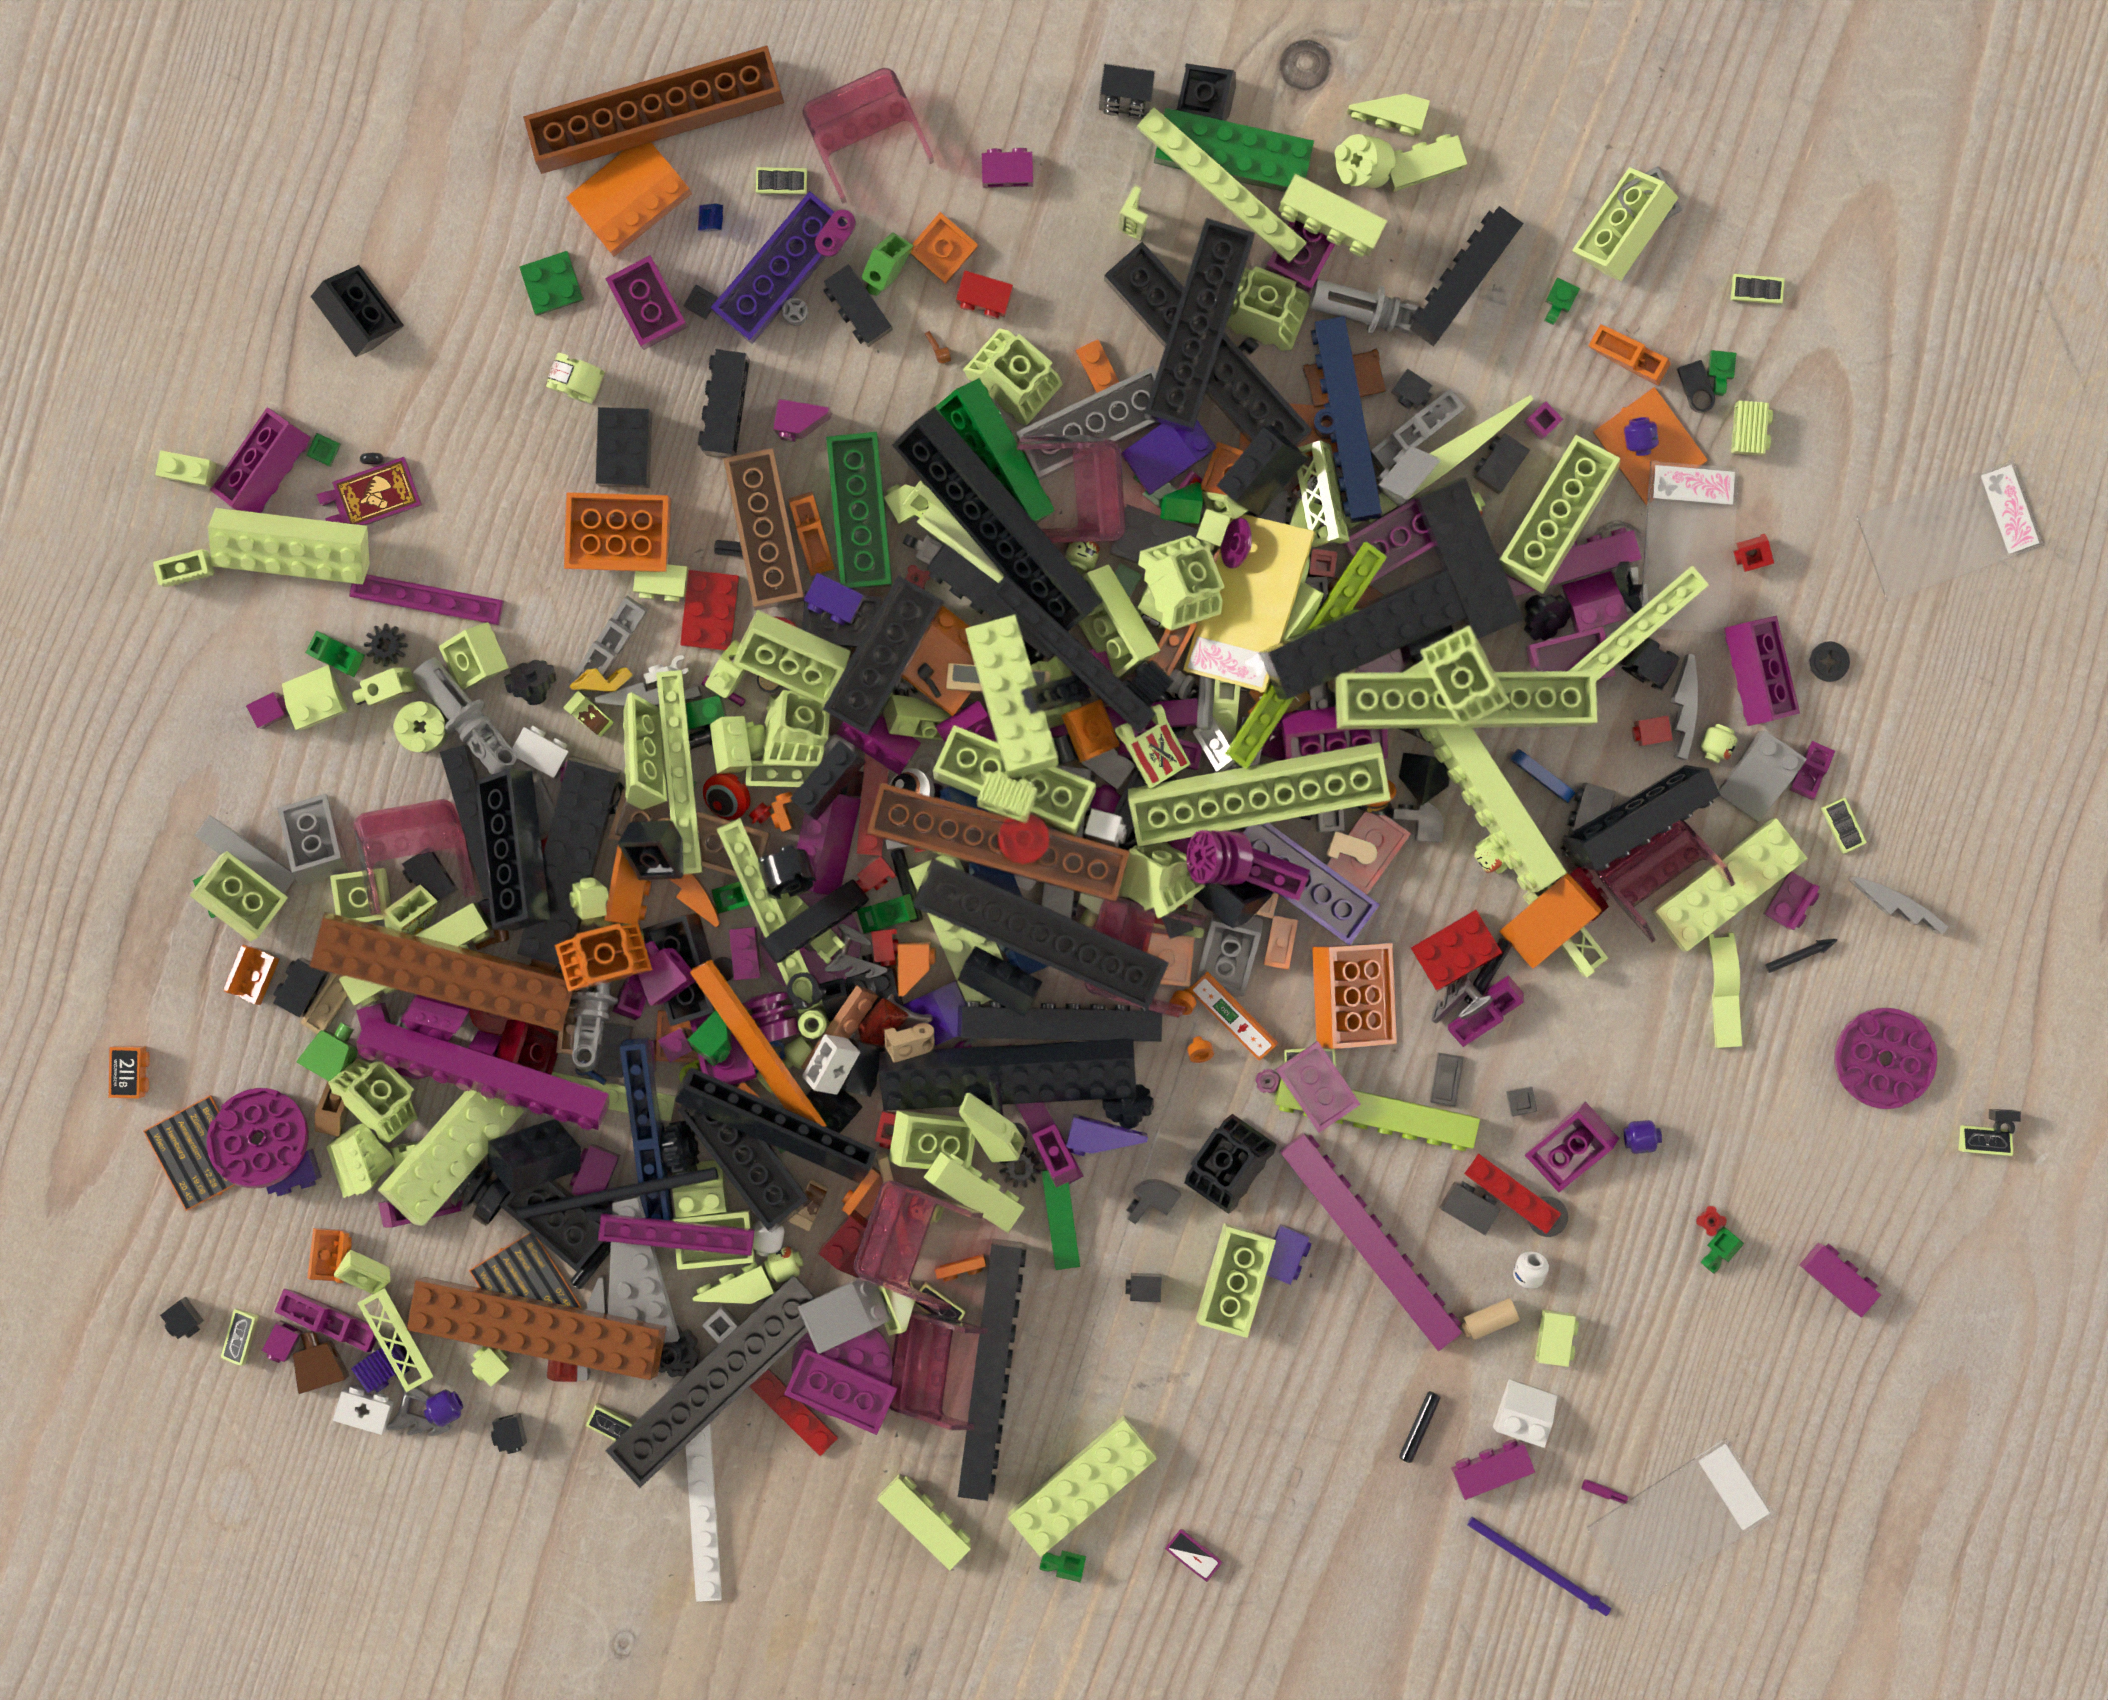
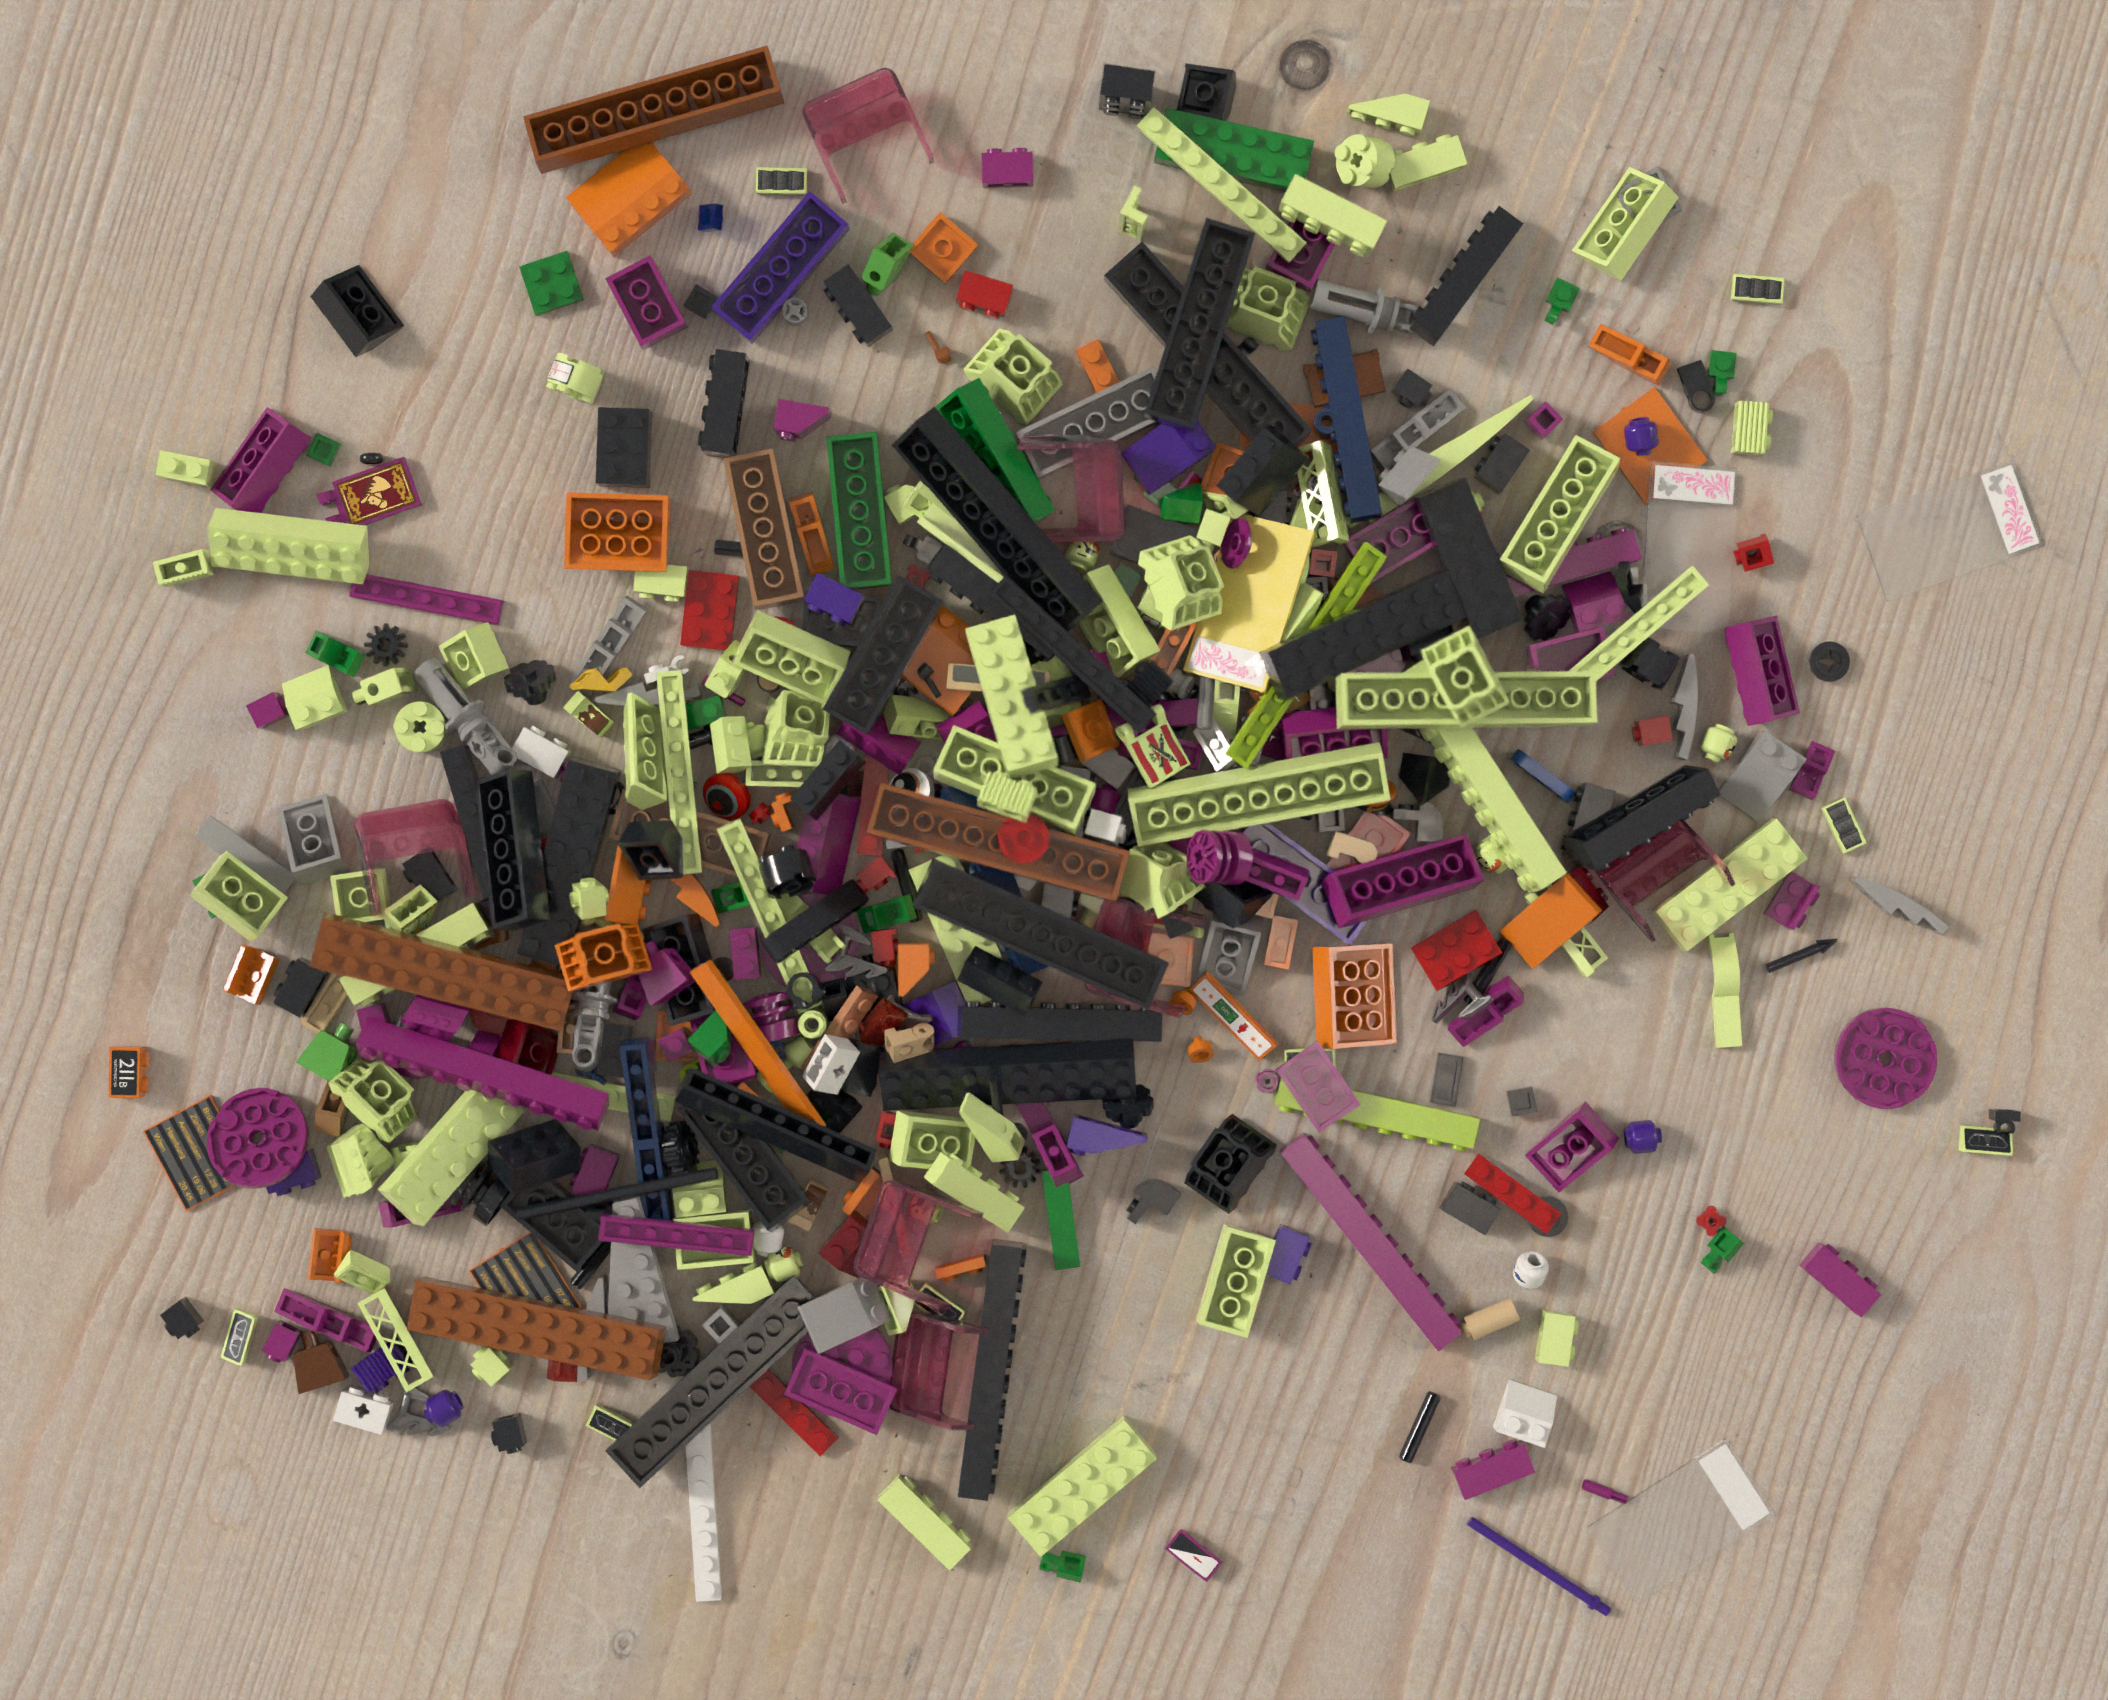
magenta plate [815,209,856,257] -> none
black brick [1125,1273,1162,1302] -> none
none -> magenta brick [1322,834,1484,929]

